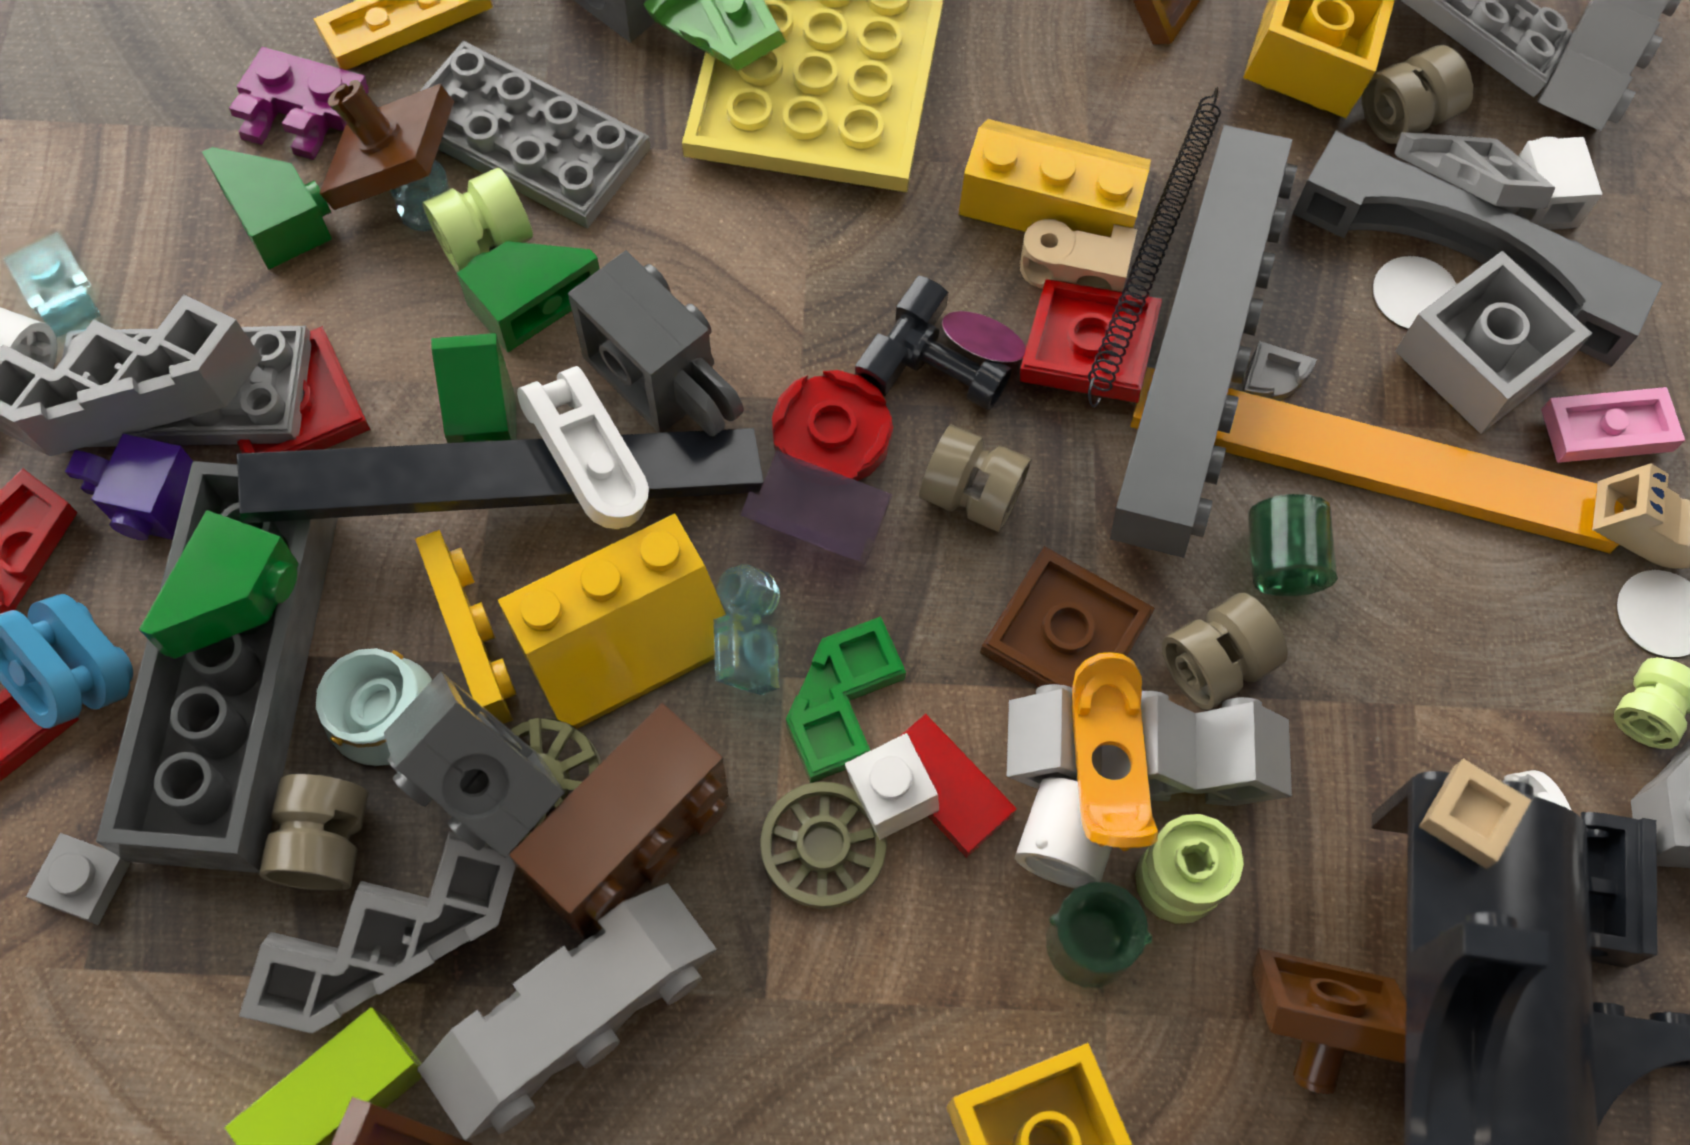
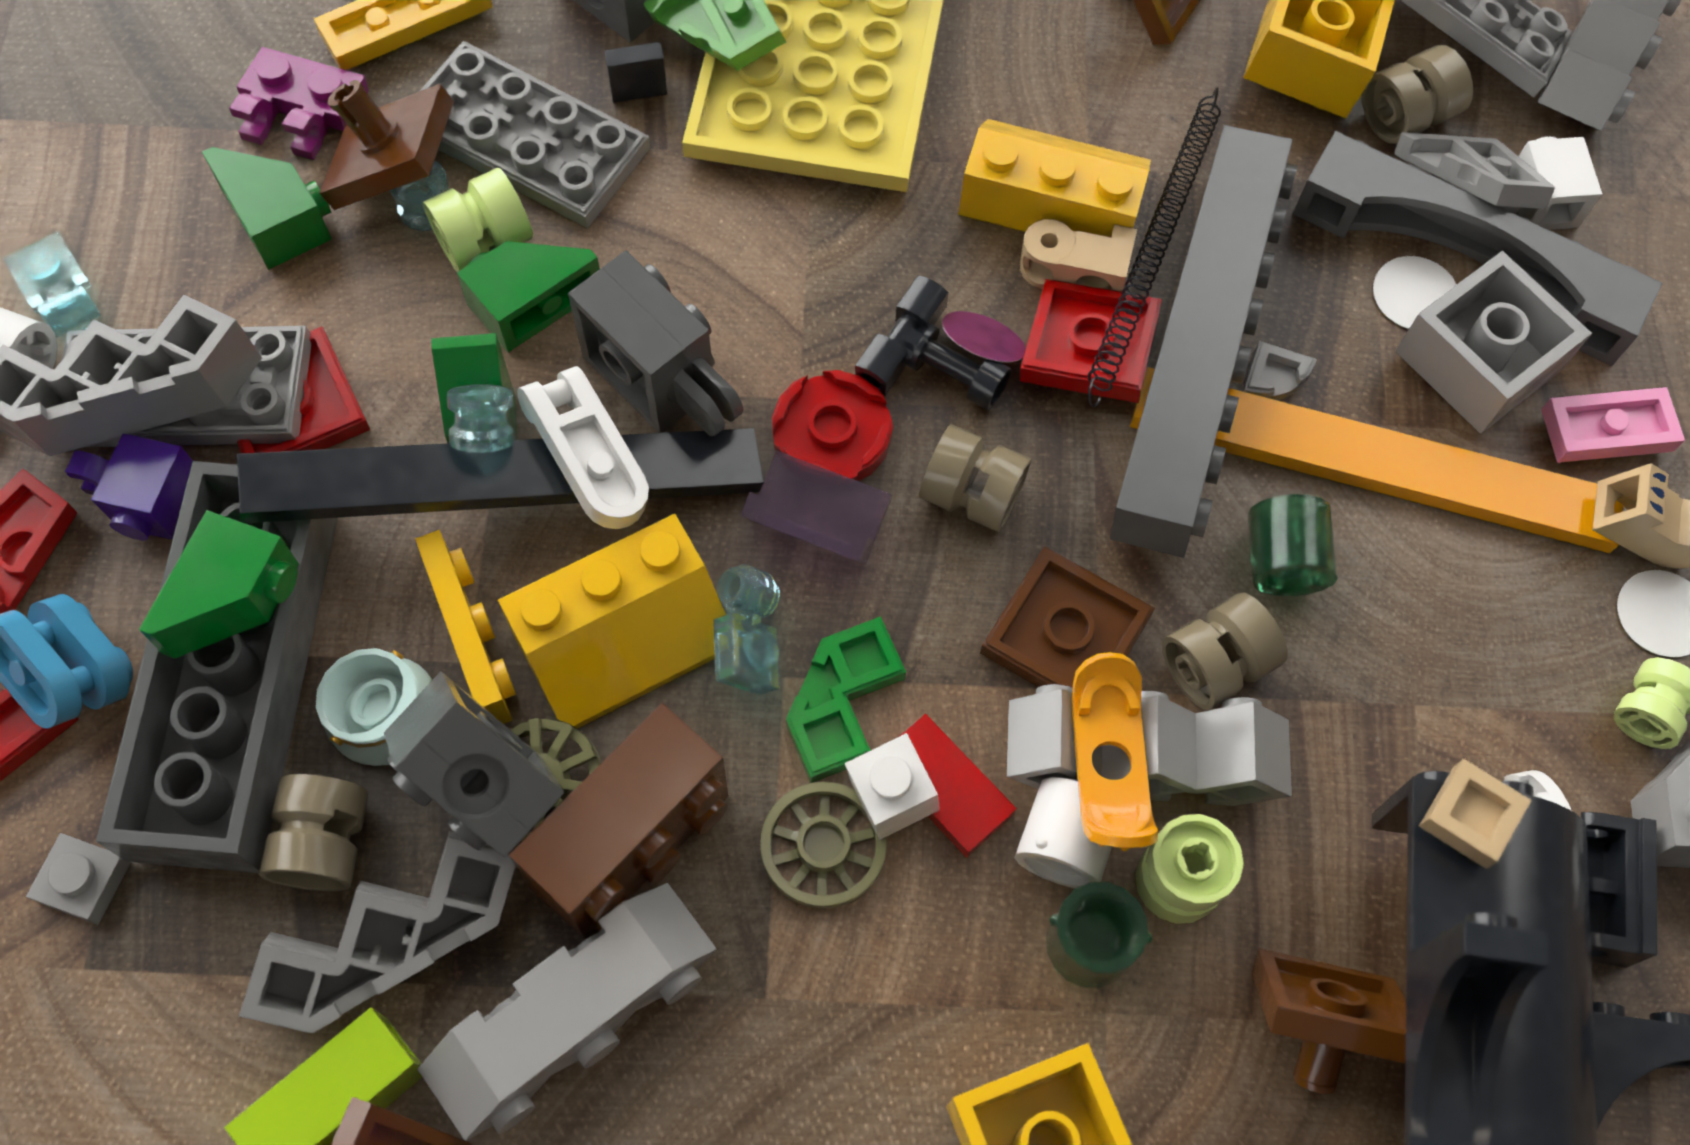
none -> clear light blue wheel [447,384,514,452]
none -> black tile [604,42,668,103]

